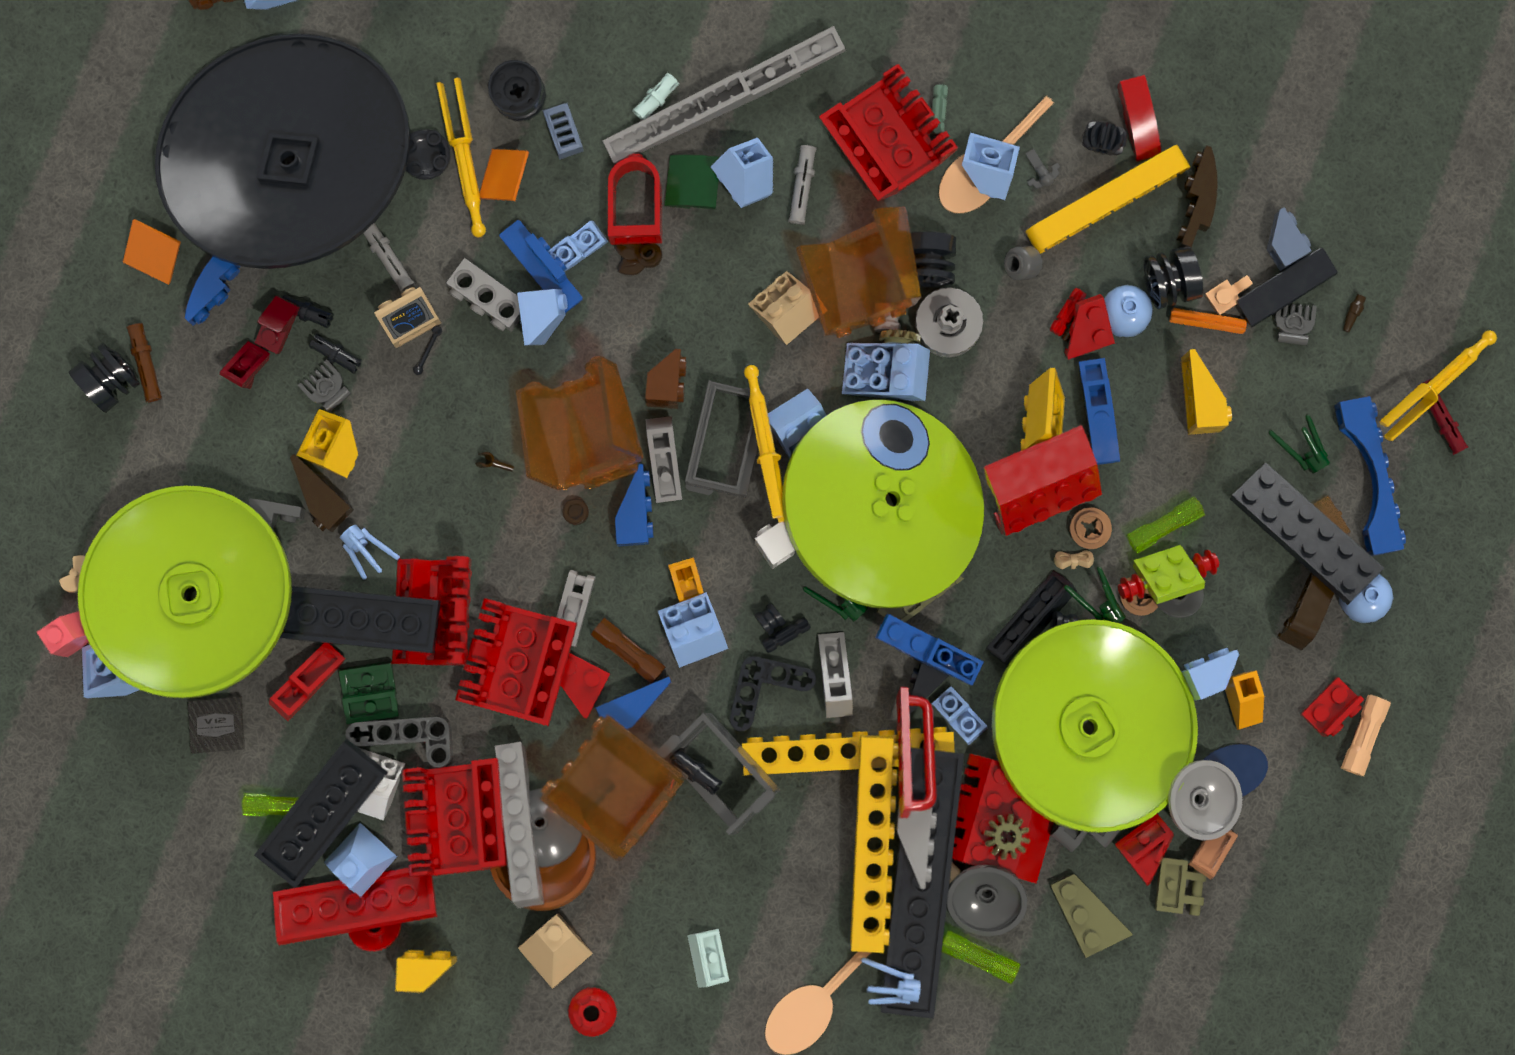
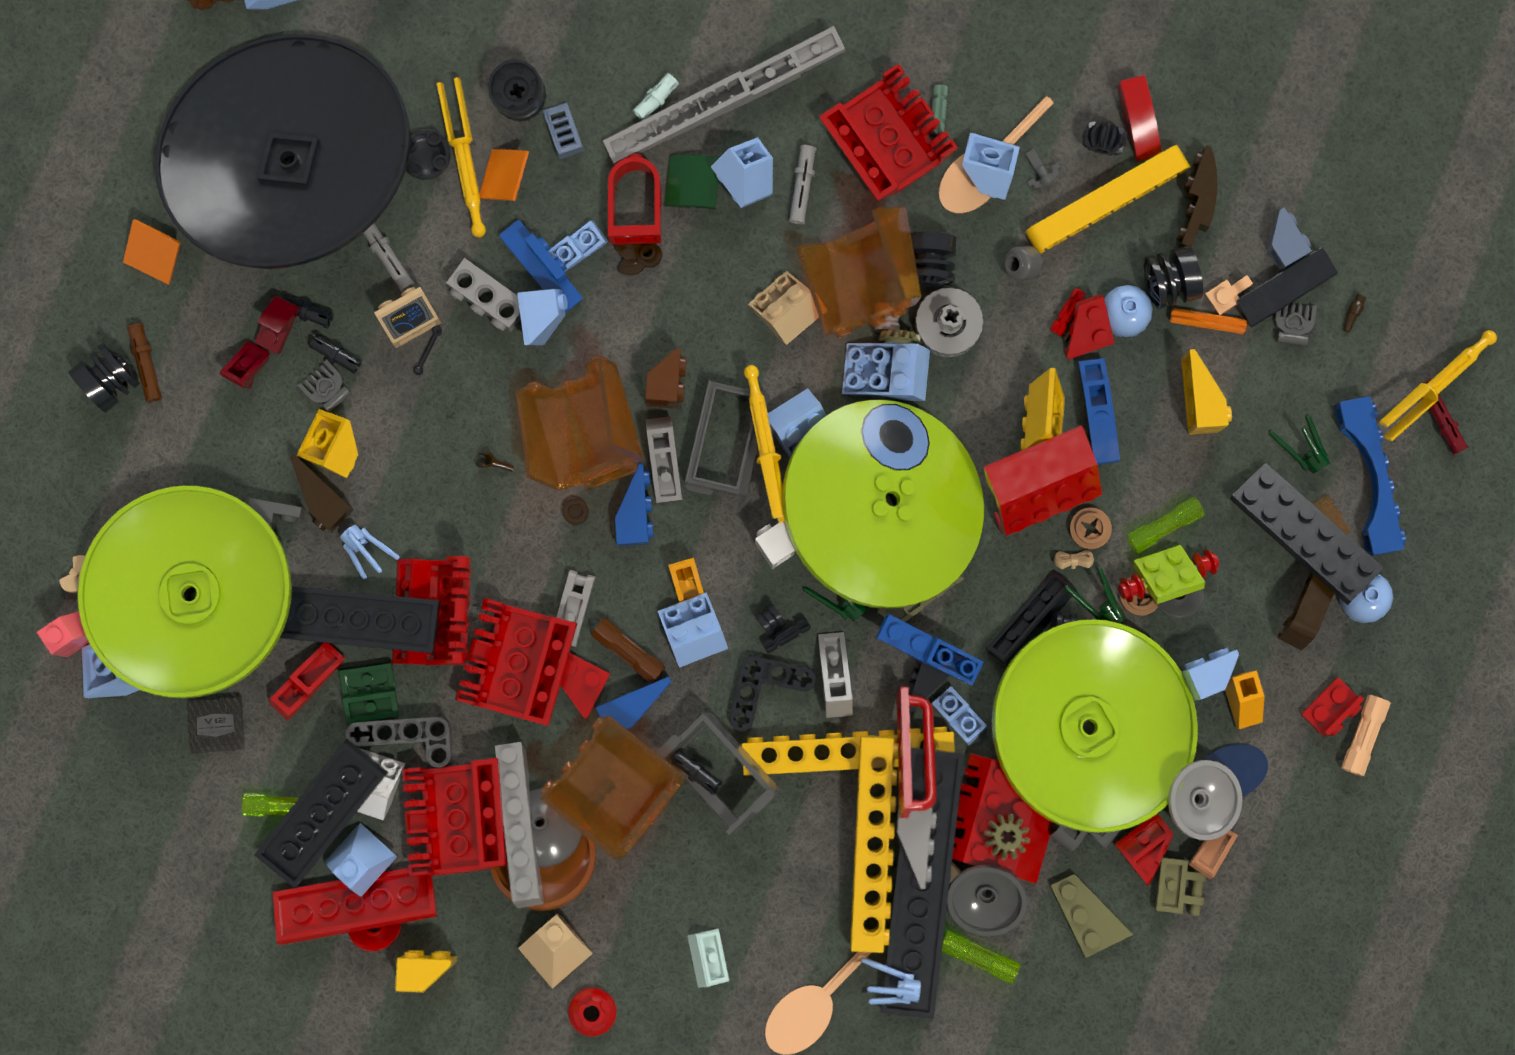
blue slope [185,257,241,326] -> none

